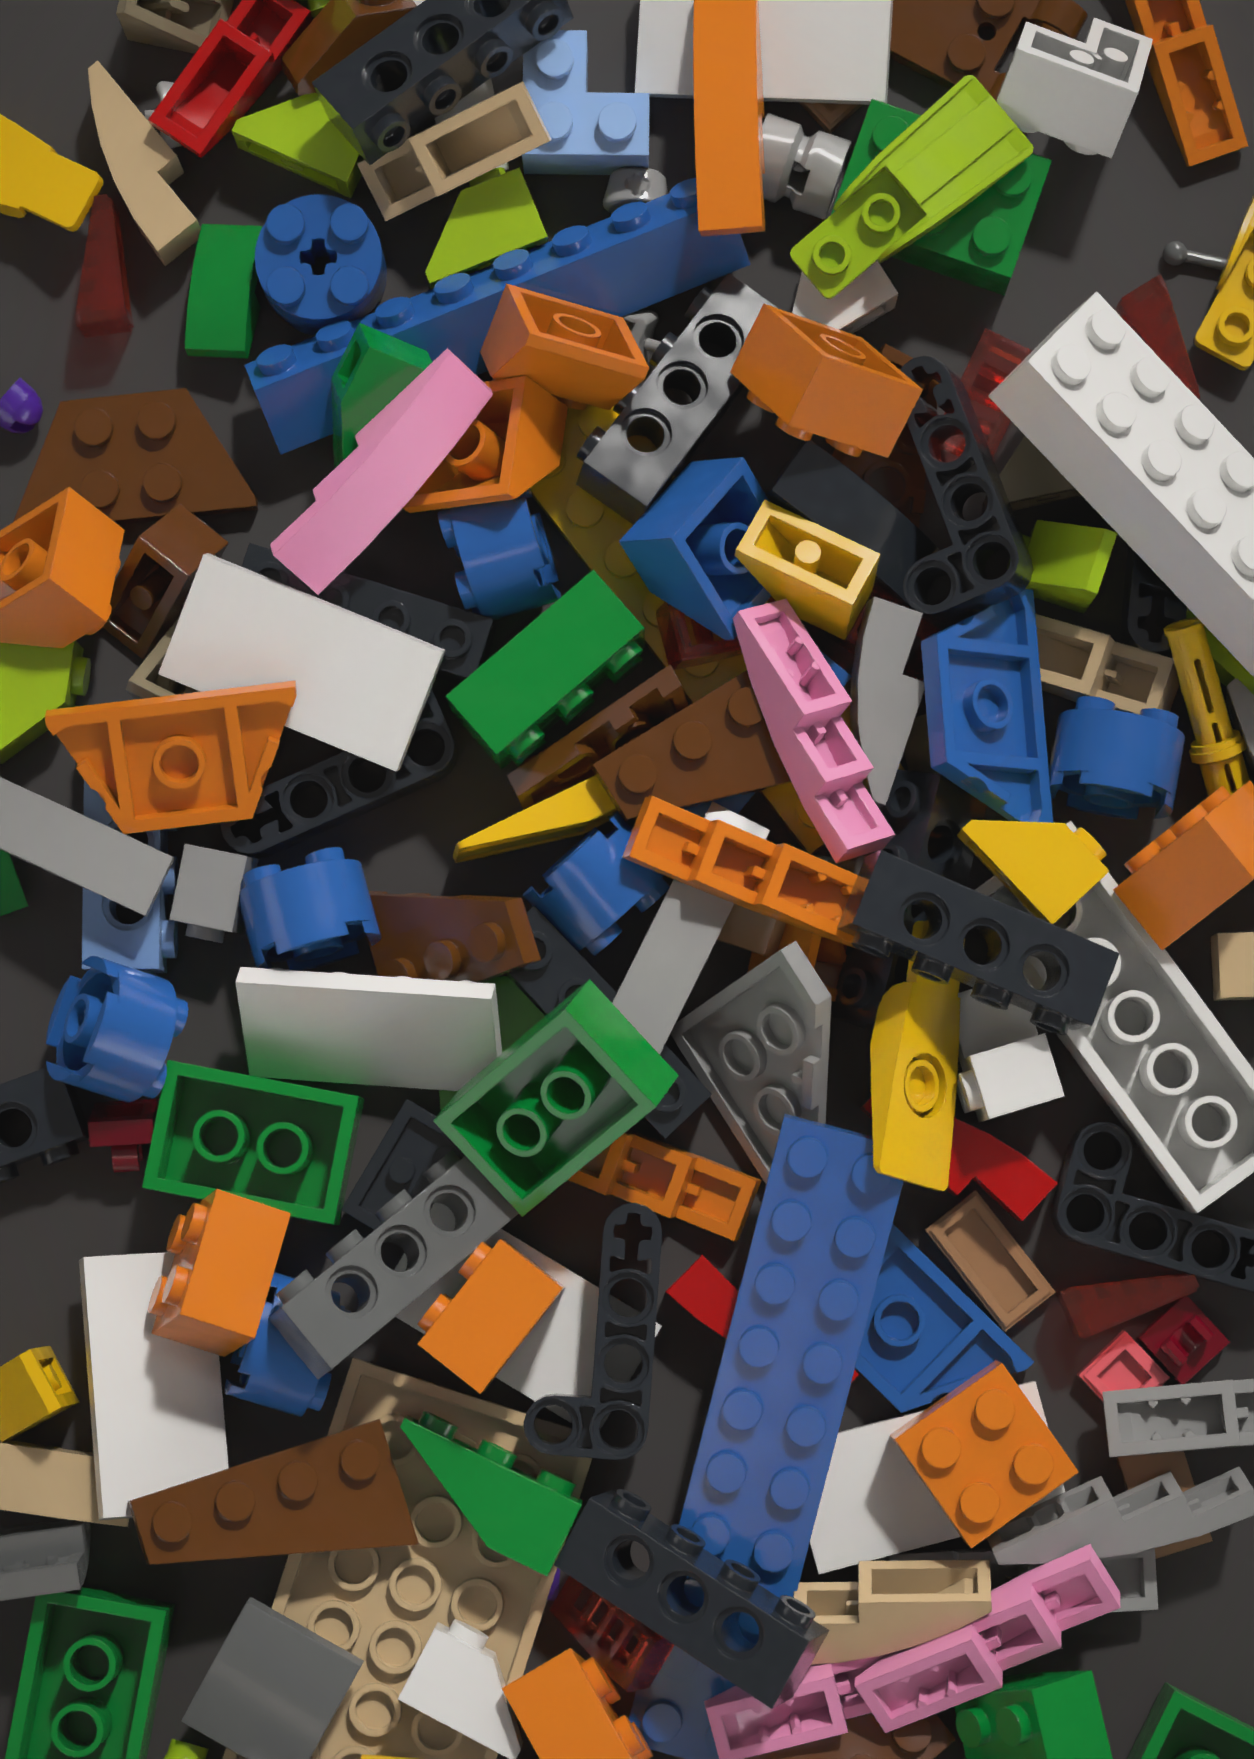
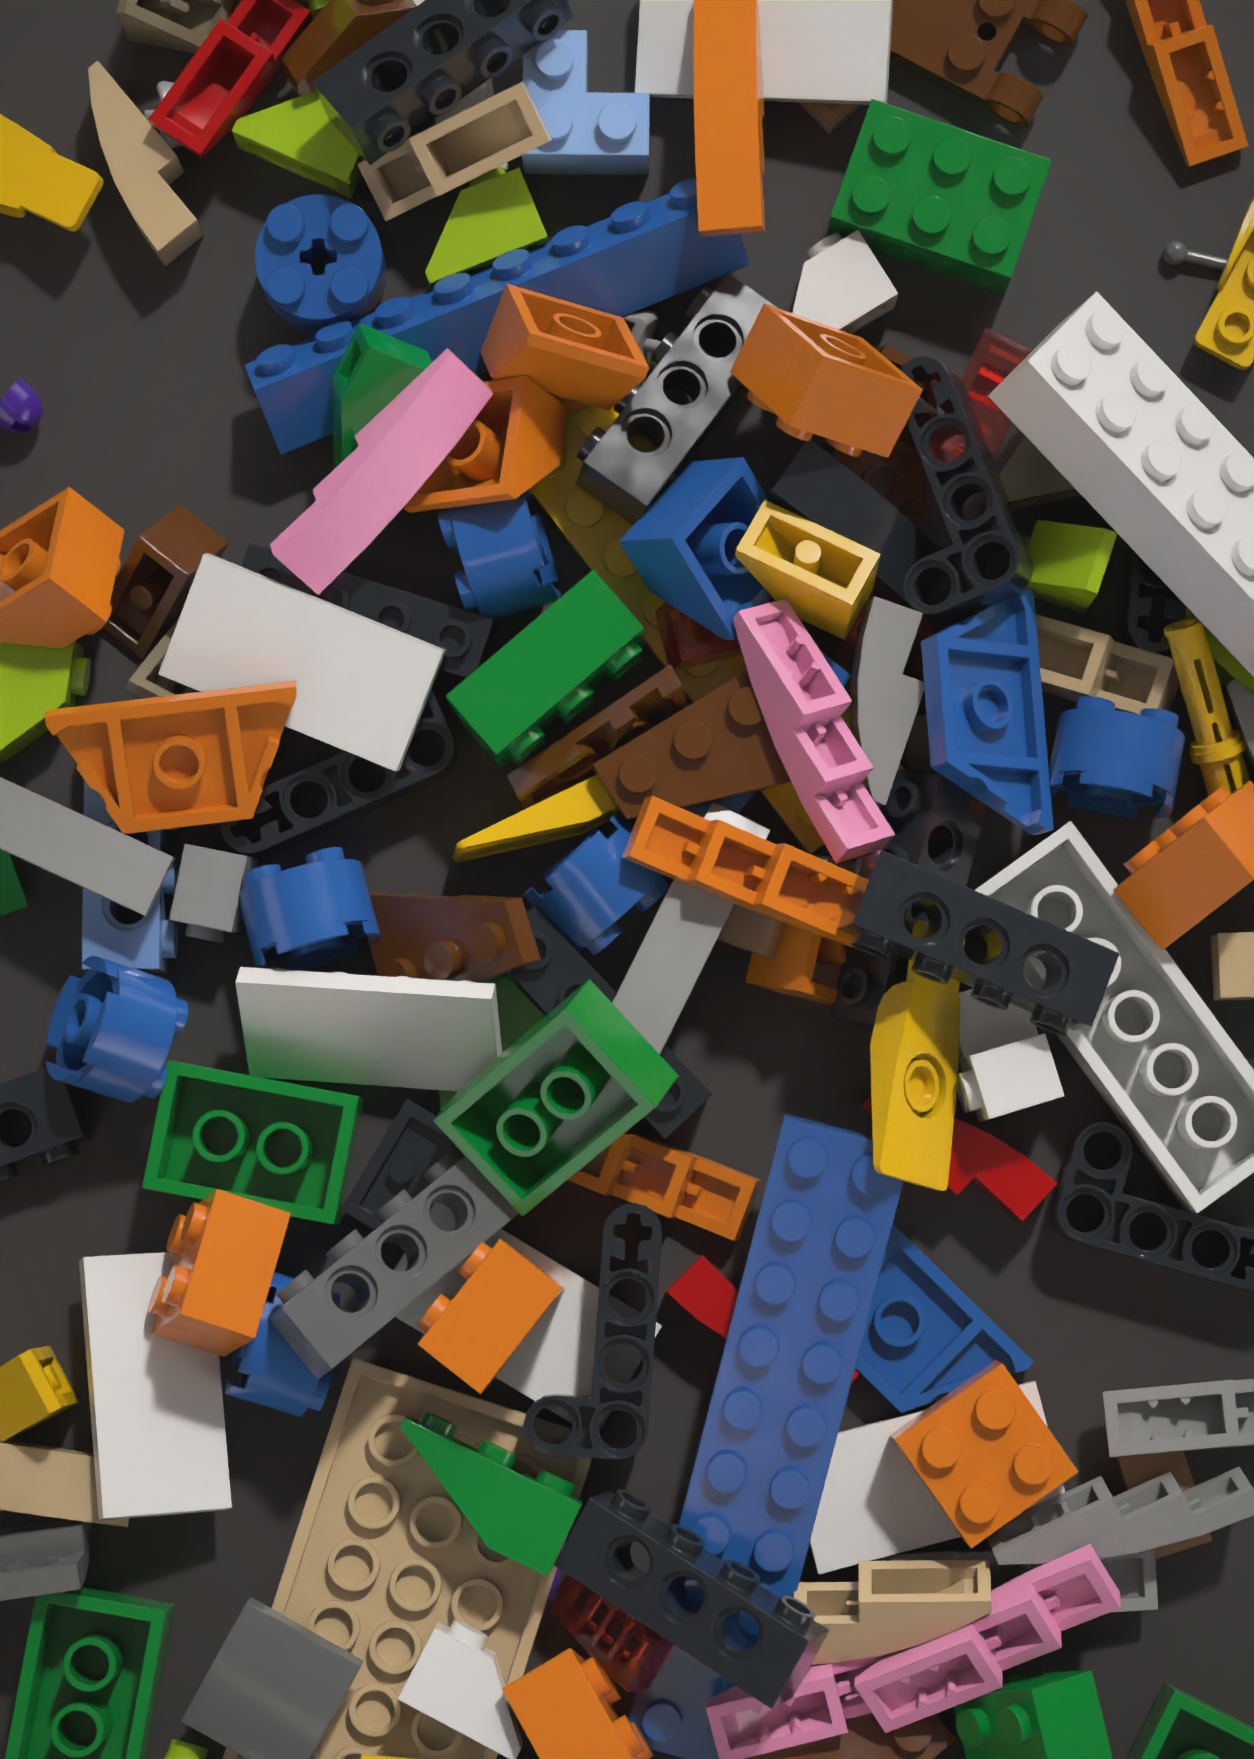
reddish brown wing [13,388,258,525] -> none
clear red slope [75,194,134,337] -> none
dark red tile [88,1098,159,1173] -> none
reddish brown wing [128,1419,419,1565] -> none
green slope [185,224,262,359] -> none
light grey piece [603,167,668,214] -> none
light grey plate [670,941,832,1184] -> none
light grey wheel [762,113,852,220] -> none
lime piece [790,75,1034,299] -> none
medium nougat tile [924,1190,1055,1332] -> none
yellow slope [957,820,1109,924] -> none
white brick [996,18,1153,159] -> none
clear red slope [1055,1273,1200,1339] -> none
coral tile [1076,1330,1170,1402] -> none
clear red slope [1115,274,1201,399] -> none
dark red tile [1136,1294,1230,1385] -> none

